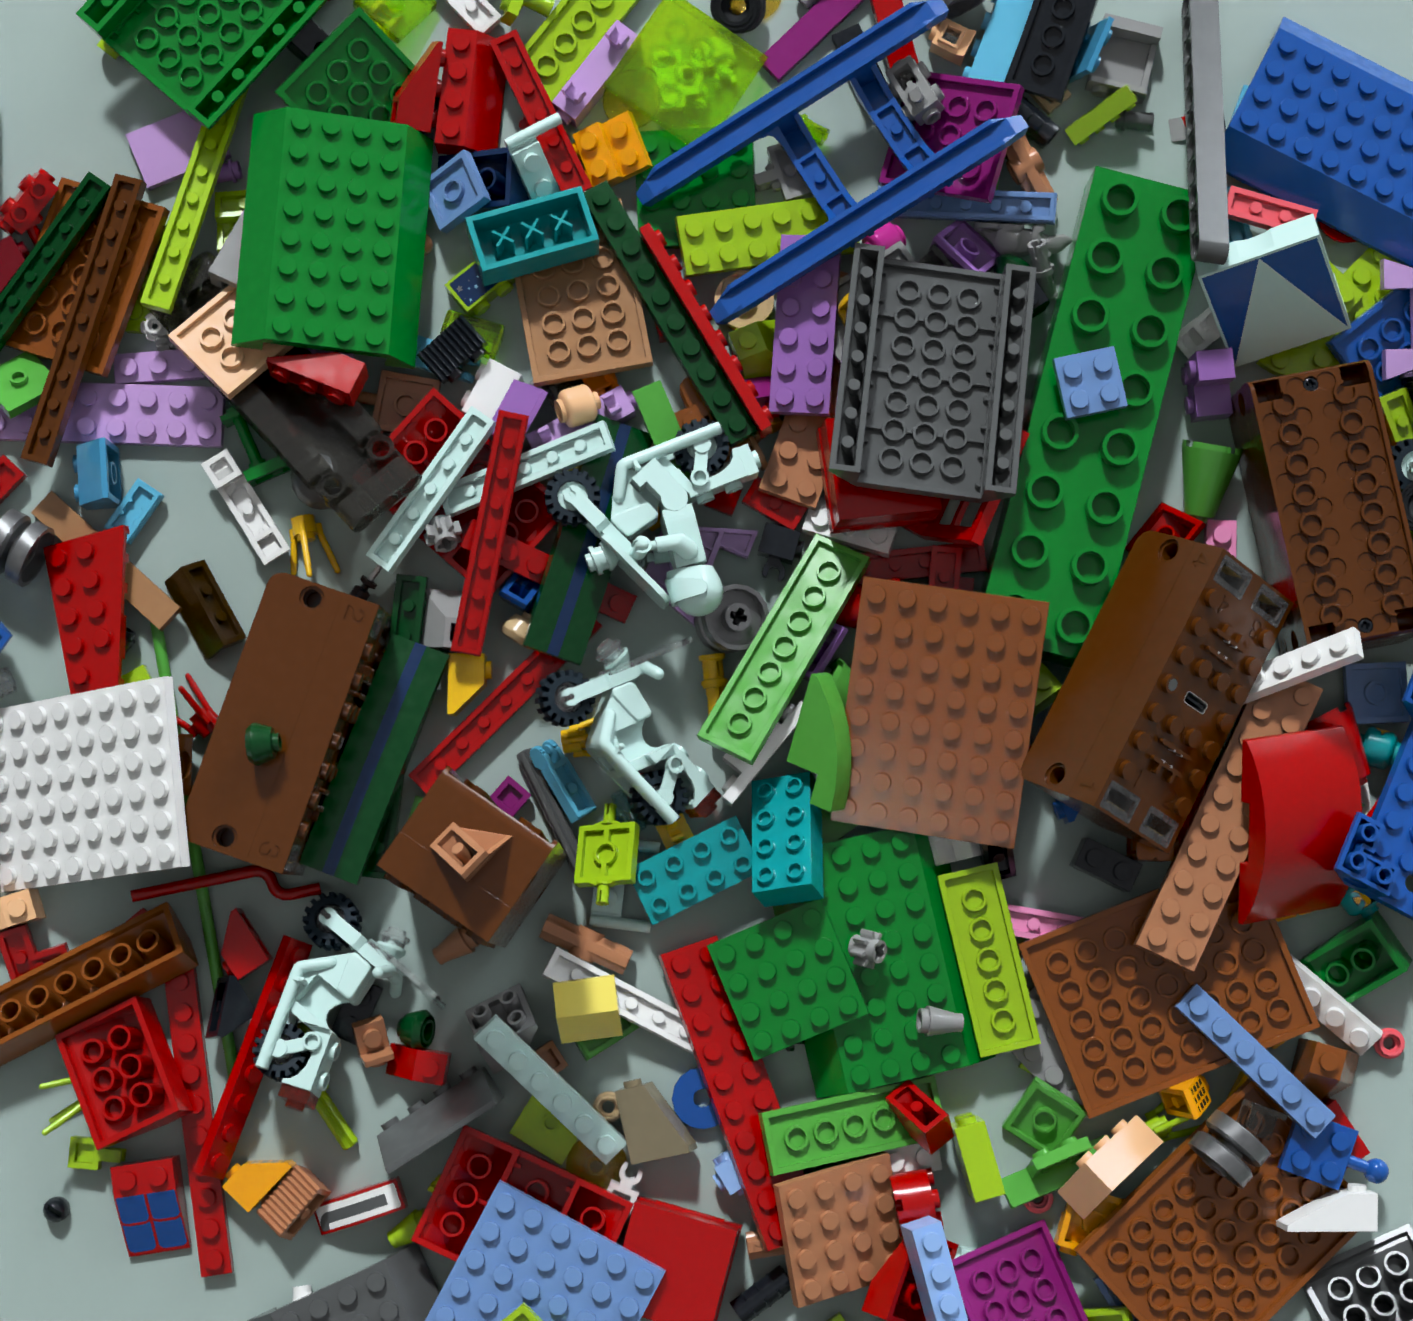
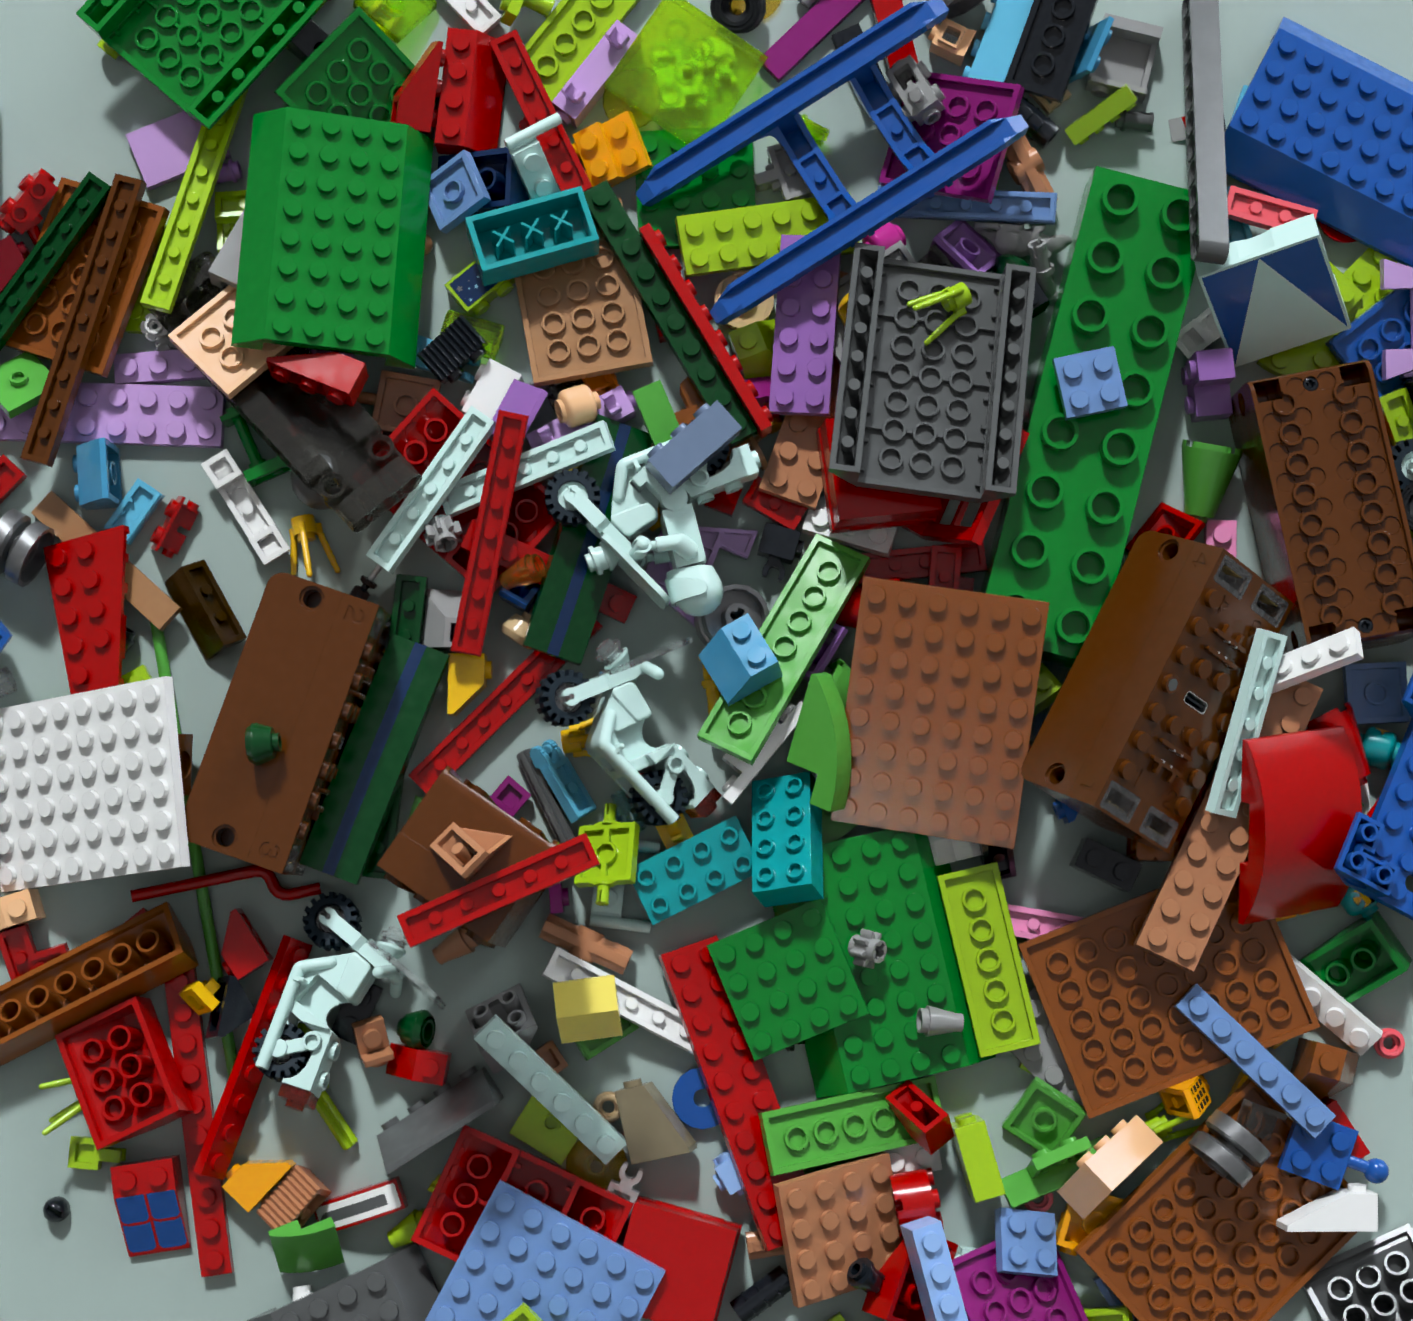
red plant [176,673,218,739] -> none
none -> red hinge [150,496,200,559]
none -> yellow tile [178,977,221,1015]
none -> bright green slope [268,1217,344,1273]
none -> red plate [397,833,600,948]
none -> clear orange cone [499,554,547,590]
none -> magenta plate [549,882,570,914]
none -> sand blue brick [645,400,742,494]
none -> dark azure slope [698,613,782,706]
none -> black hose [847,1257,885,1293]
none -> lime plant [906,282,972,346]
none -> medium blue plate [994,1207,1058,1278]
none -> light aqua plate [1205,628,1288,818]

